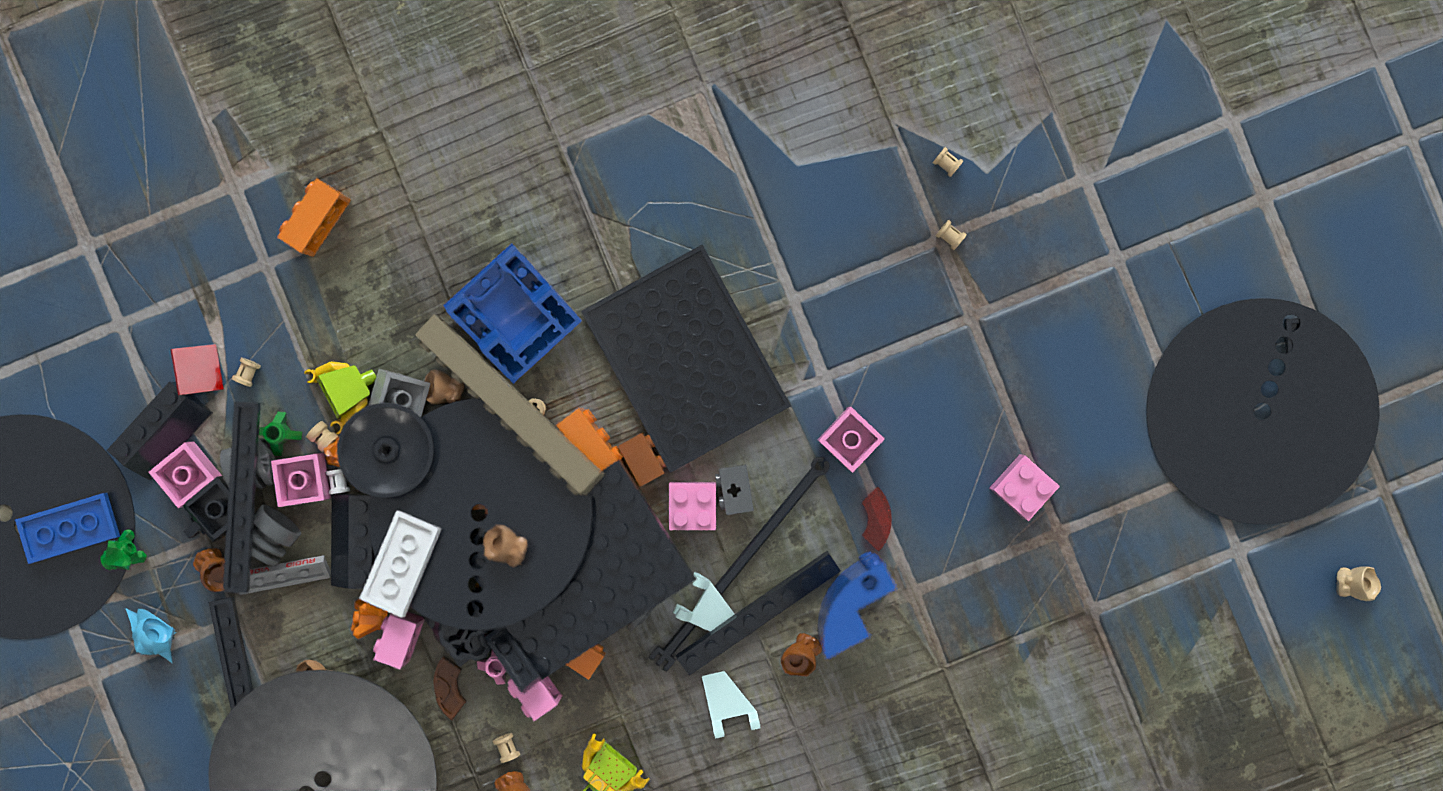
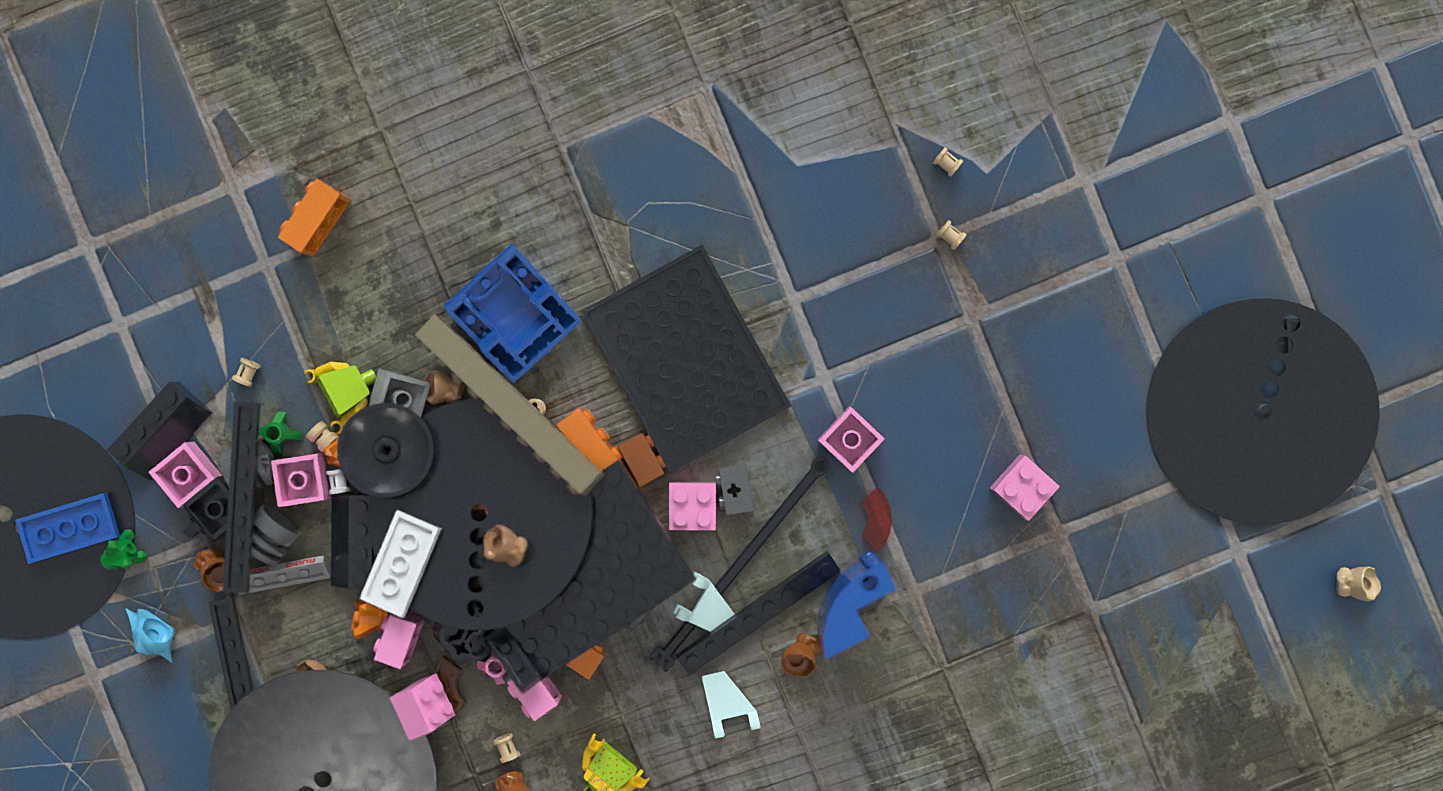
piece [170,344,224,395] -> none
none -> bright pink brick [390,673,455,740]

